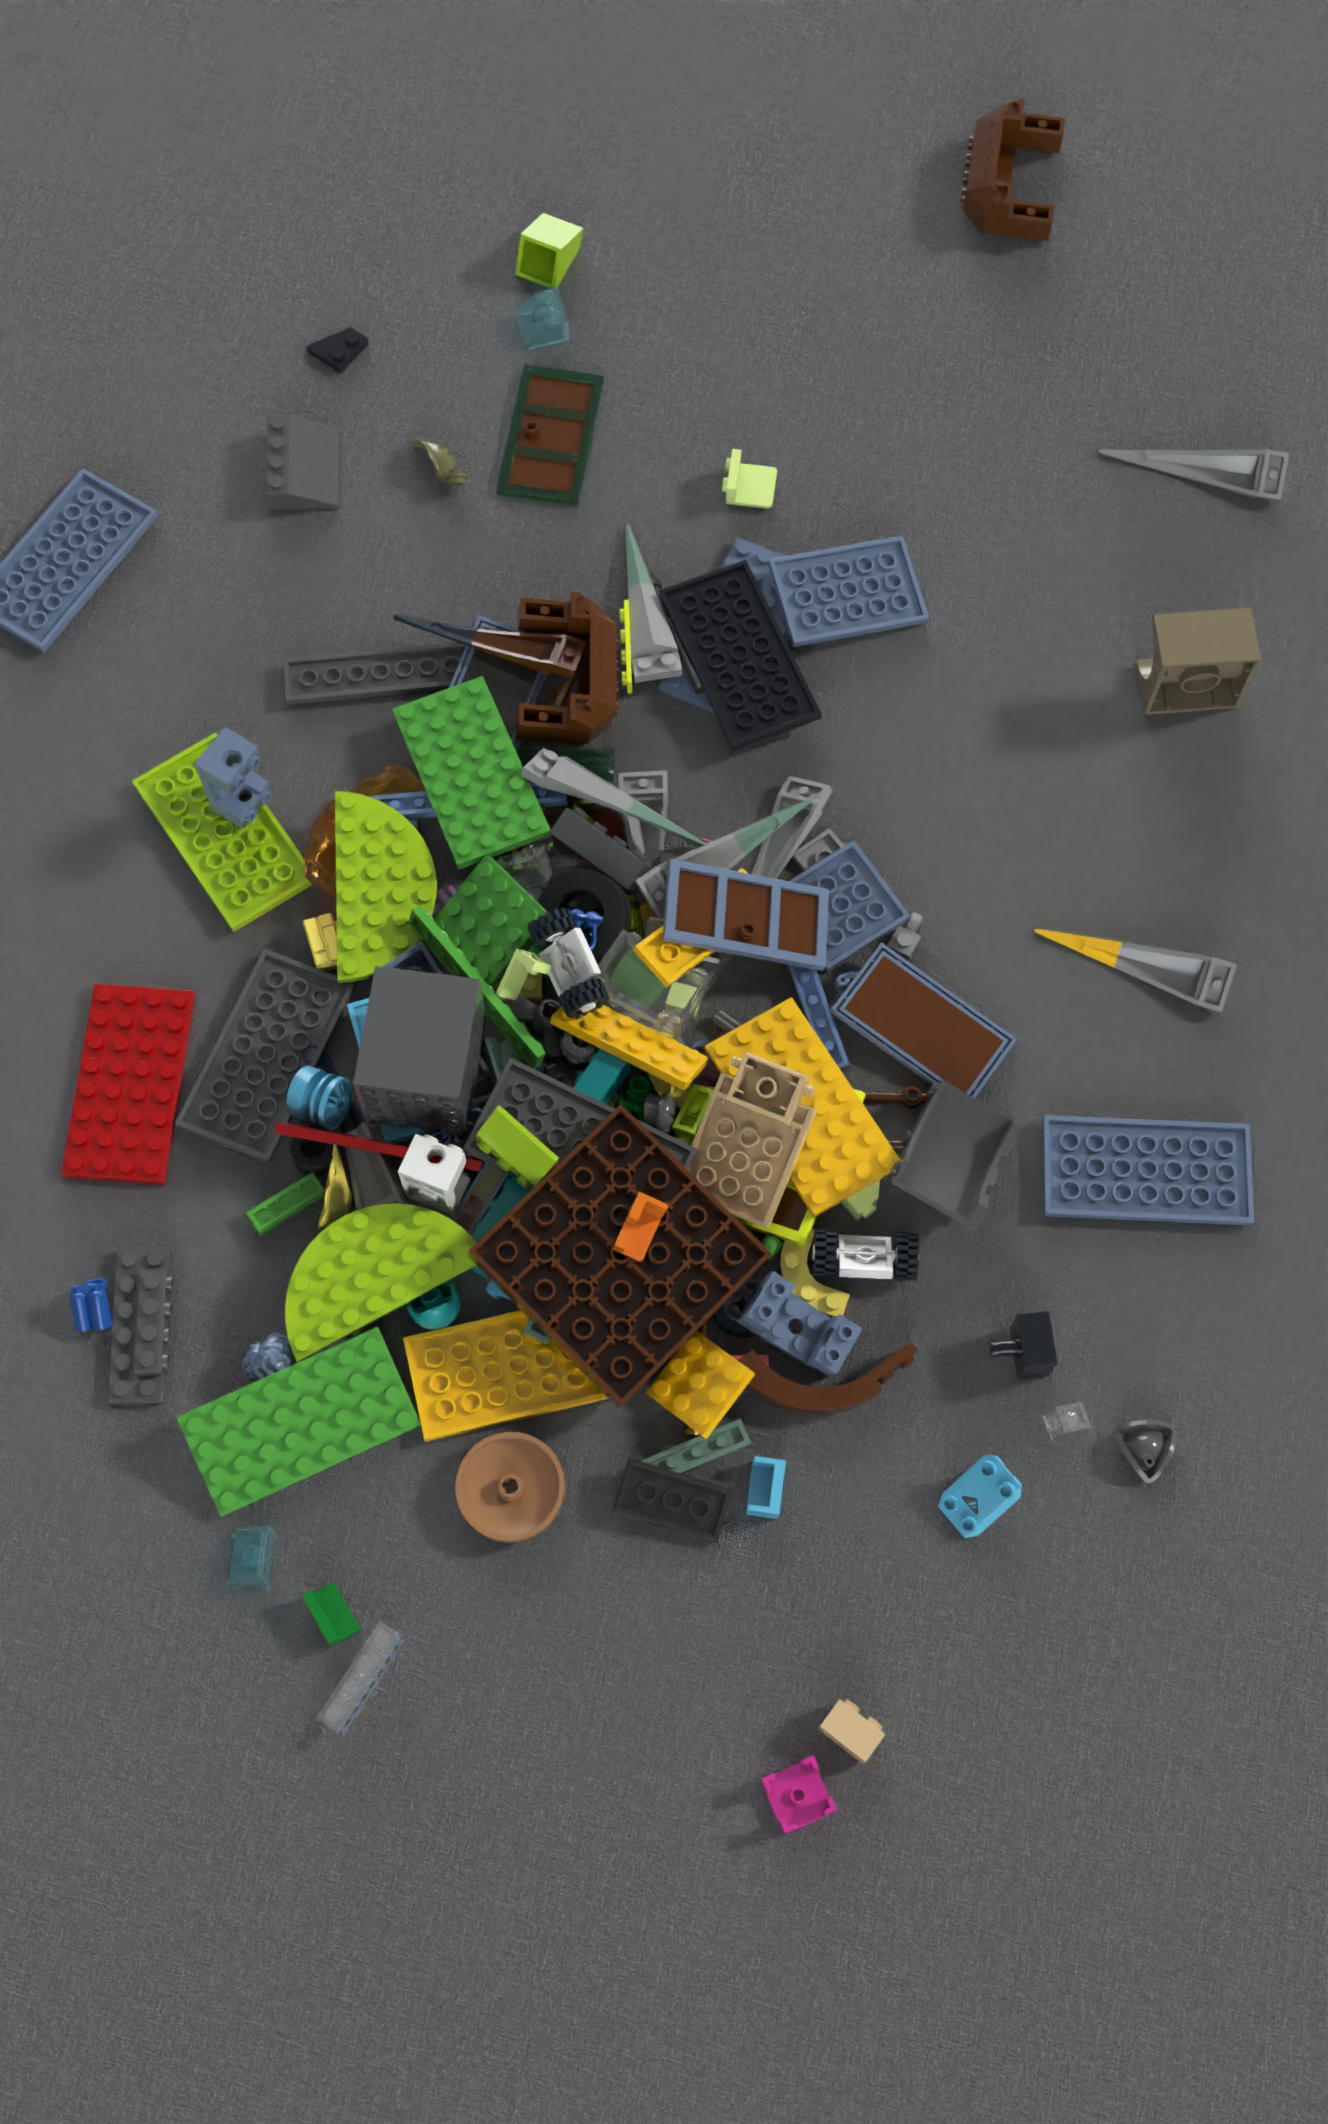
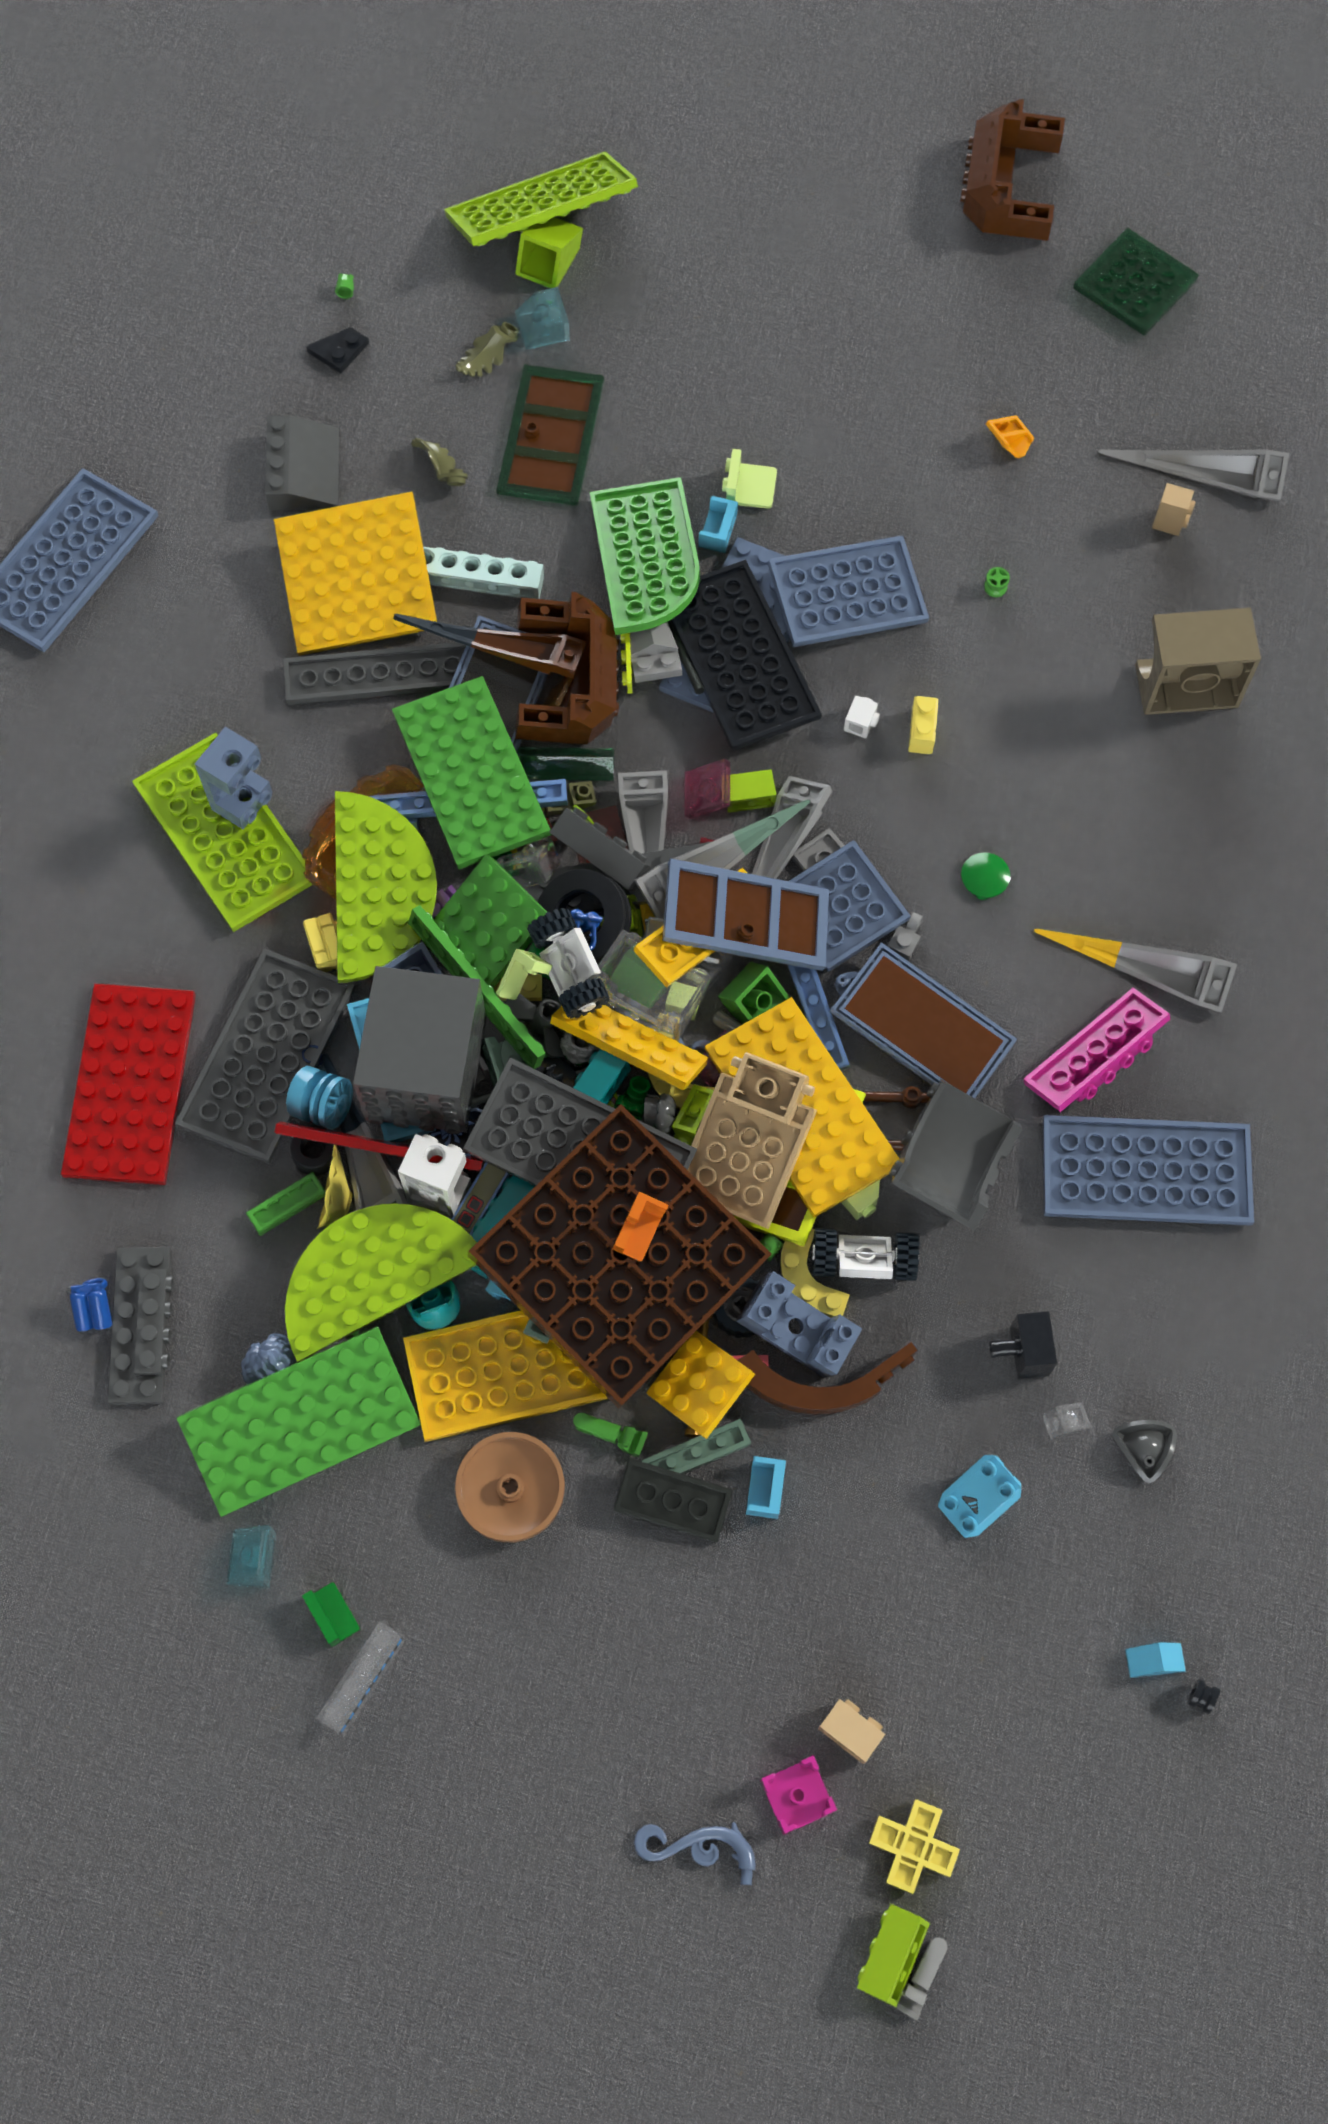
lime slope [476,1105,559,1190] -> none
light grey plate [520,748,706,847] -> none
none -> yellow plate [274,492,437,656]
none -> bright green hose [335,273,354,299]
none -> light aqua brick [424,547,544,599]
none -> lime plate [444,151,638,246]
none -> olive plant [455,322,519,377]
none -> bright green piece [573,1412,648,1457]
none -> bright green plate [590,477,700,635]
none -> sand blue plant [634,1822,756,1885]
none -> clear pink plate [684,759,730,819]
none -> medium azure panel [698,496,738,553]
none -> bright green slope [718,961,790,1024]
none -> lime panel [723,769,776,813]
none -> white brick [844,695,880,738]
none -> lime brick [857,1904,930,2008]
none -> light yellow plate [869,1799,960,1894]
none -> light grey piece [893,1937,948,2021]
none -> light yellow brick [908,696,938,754]
none -> green dish [961,852,1010,900]
none -> bright green wheel [984,567,1010,597]
none -> light orange slope [985,415,1034,458]
none -> dark pink plate [1024,988,1170,1112]
none -> clear green plate [1073,227,1199,336]
none -> medium azure slope [1125,1642,1186,1678]
none -> tan brick [1152,483,1196,536]
none -> black wheel [1188,1679,1221,1715]

